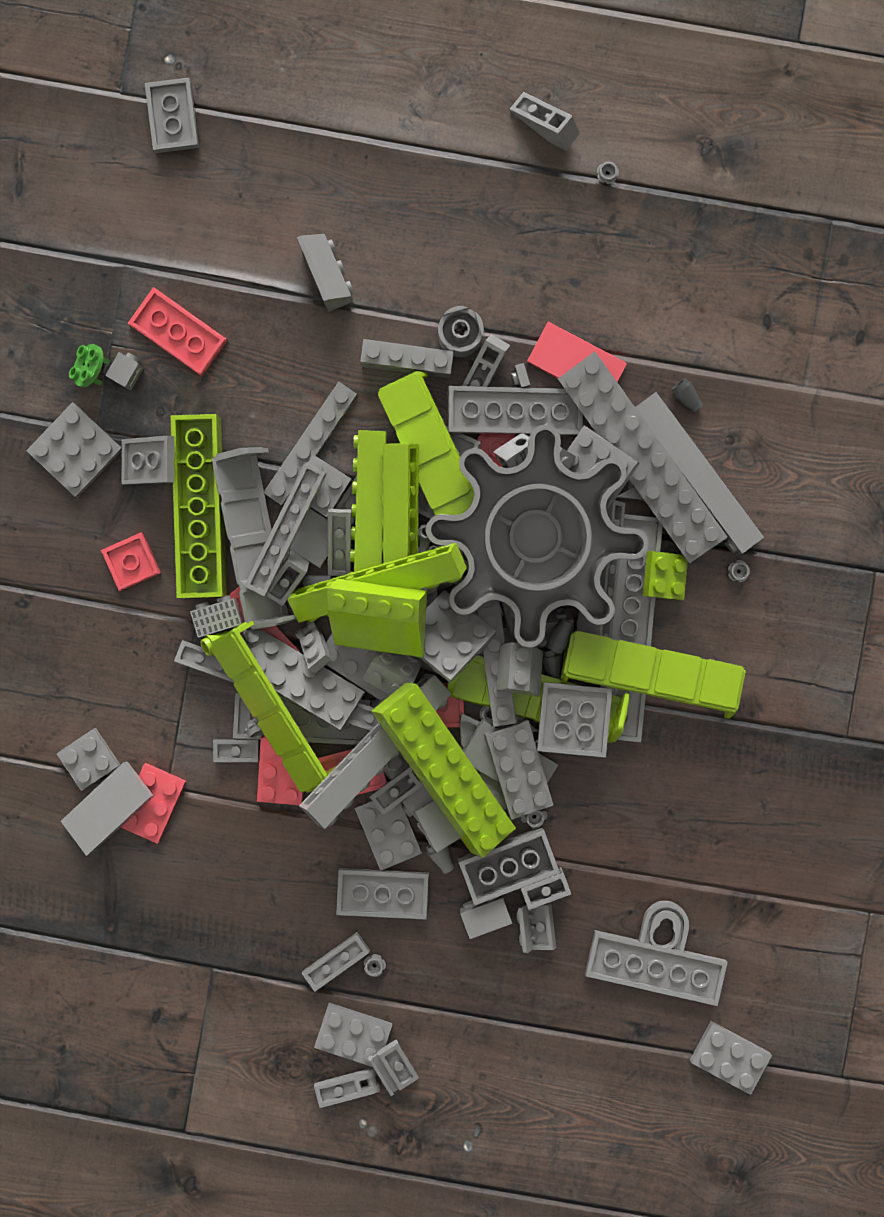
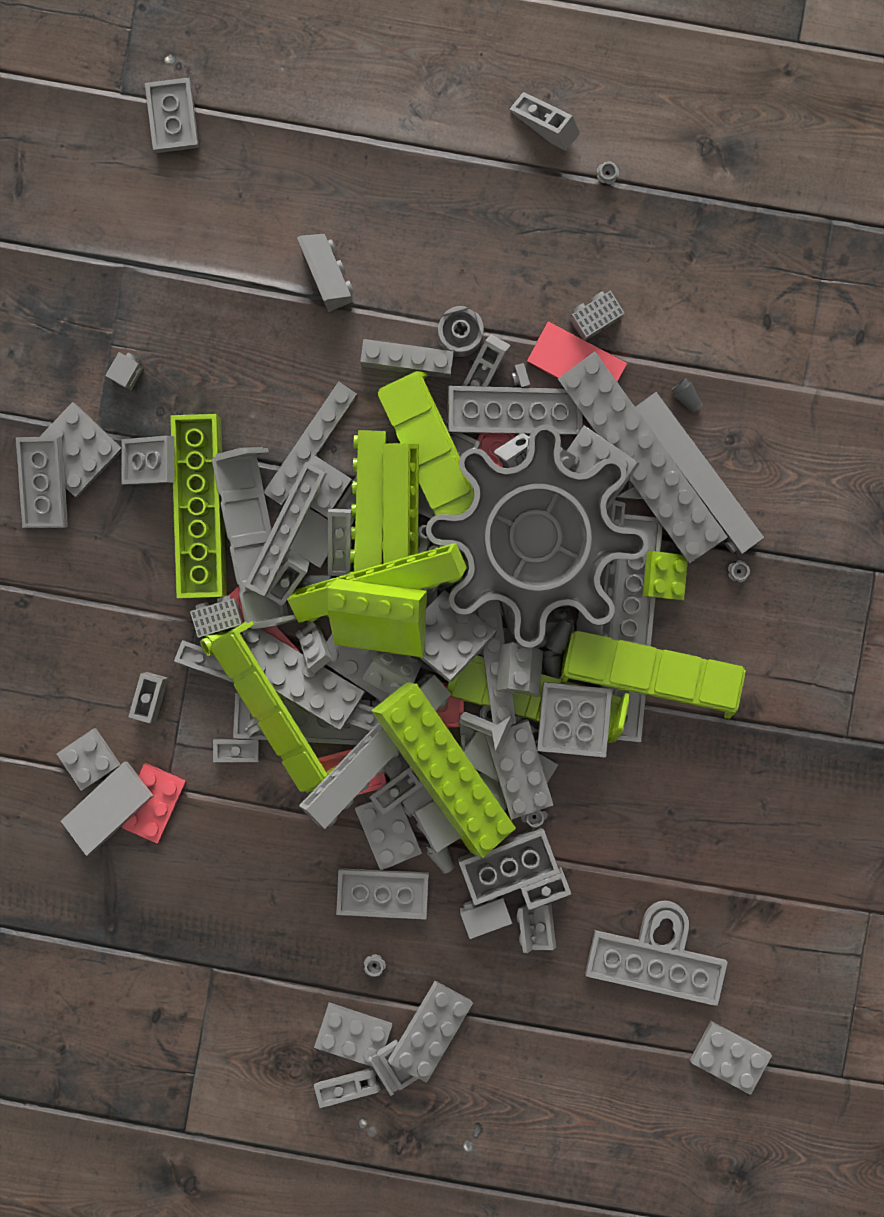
bright green plate [69,344,110,388] -> none
coral tile [101,532,161,591] -> none
coral tile [128,287,228,376] -> none
coral plate [257,735,307,805] -> none
light grey plate [302,932,370,992] -> none
none -> light grey tile [16,437,68,528]
none -> light grey brick [129,672,169,723]
none -> light grey plate [388,981,473,1083]
none -> light grey piece [459,712,514,753]
none -> light grey brick [570,290,625,341]

